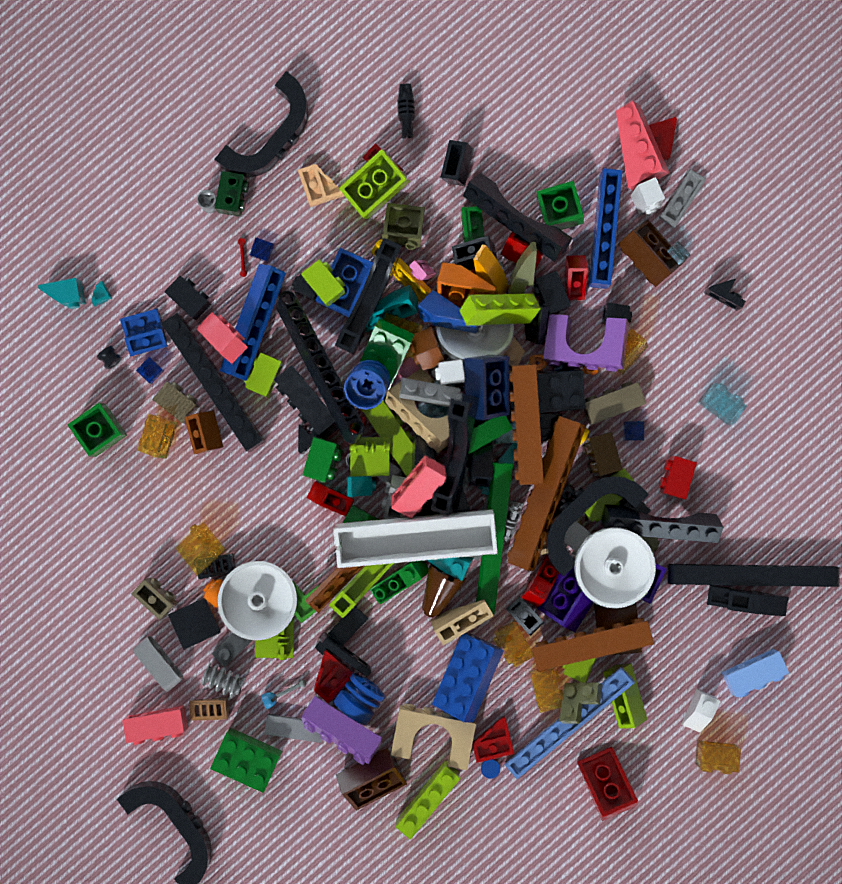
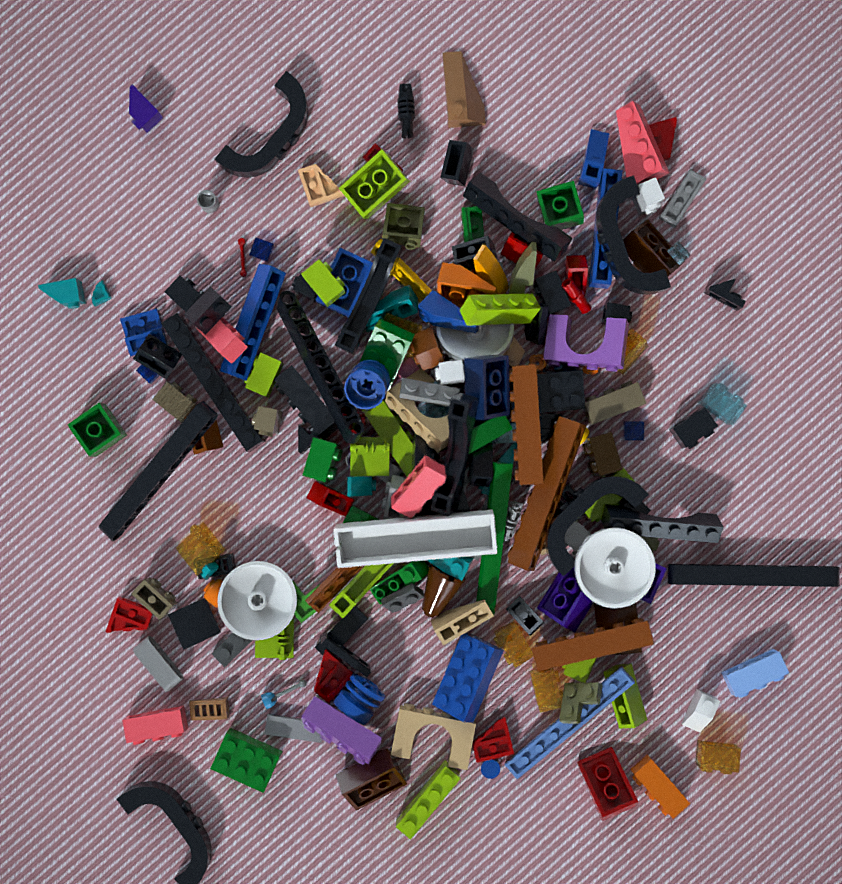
black wheel [97,346,122,370] -> none
clear yellow brick [137,414,178,459] -> none
light grey piece [201,662,246,699] -> none
dark green brick [215,171,249,217] -> none
bright pink plate [409,260,436,280] -> none
red slope [521,554,559,607] -> none
red brick [659,456,697,500] -> none
black slope [707,585,789,616] -> none
none -> black beam [98,401,218,541]
none -> red wing [105,596,153,633]
none -> dark purple slope [129,84,163,133]
none -> black brick [133,334,182,380]
none -> black brick [184,287,232,335]
none -> teal tile [200,562,219,580]
none -> dark tan brick [252,406,283,437]
none -> dark grey plate [381,583,424,613]
none -> medium nougat wedge [442,51,486,128]
none -> red pin [562,278,592,314]
none -> blue slope [578,129,610,189]
none -> black arch [596,175,671,295]
none -> orange brick [630,754,690,819]
none -> black brick [669,407,718,449]

